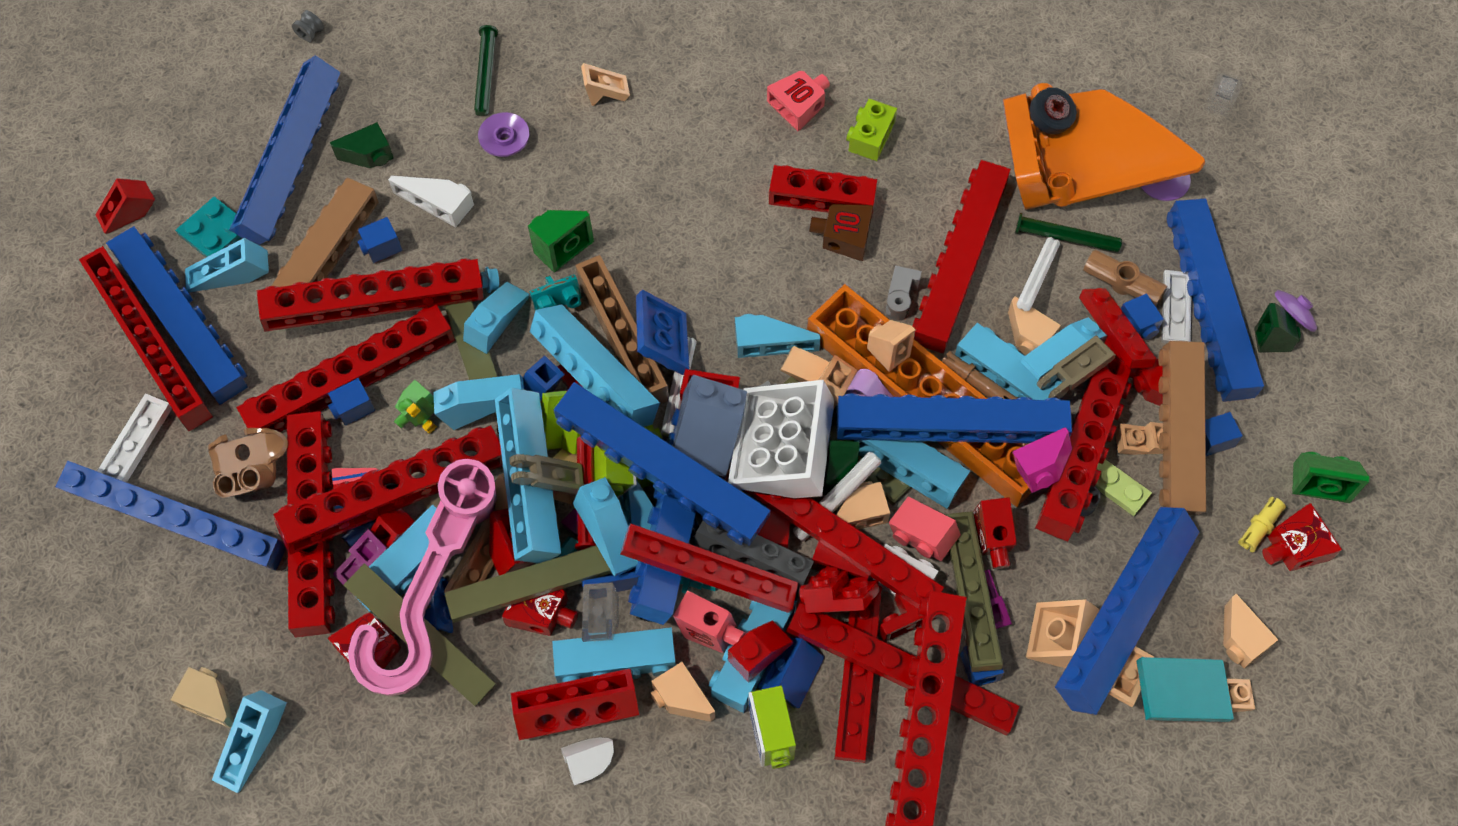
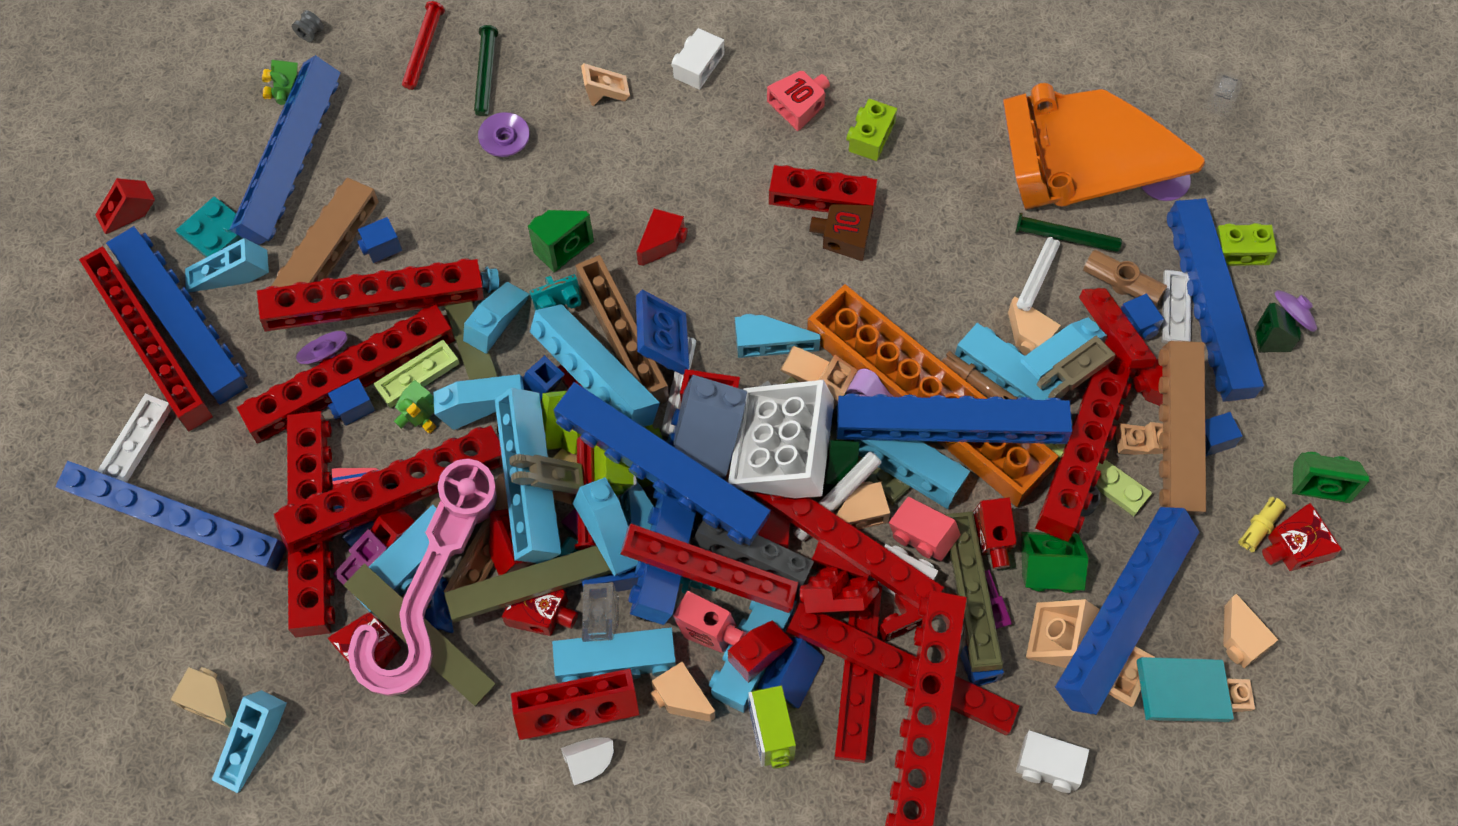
medium nougat piece [208,428,288,498] -> none
dark green slope [330,122,394,169] -> none
white slope [388,176,474,227] -> none
light nougat slope [867,320,915,371] -> none
light grey leg [886,266,922,321] -> none
red brick [912,160,1011,354] -> none
dark pink slope [1013,427,1072,493] -> none
black wheel [1030,87,1077,134] -> none
none -> bright green piece [262,60,298,105]
none -> medium lavender dish [296,331,348,364]
none -> yellowish green plate [374,340,460,408]
none -> red axle [402,1,445,90]
none -> red slope [636,208,688,266]
none -> white brick [671,28,724,90]
none -> white brick [1016,730,1089,793]
none -> green slope [1021,532,1089,593]
none -> lime brick [1216,223,1277,266]

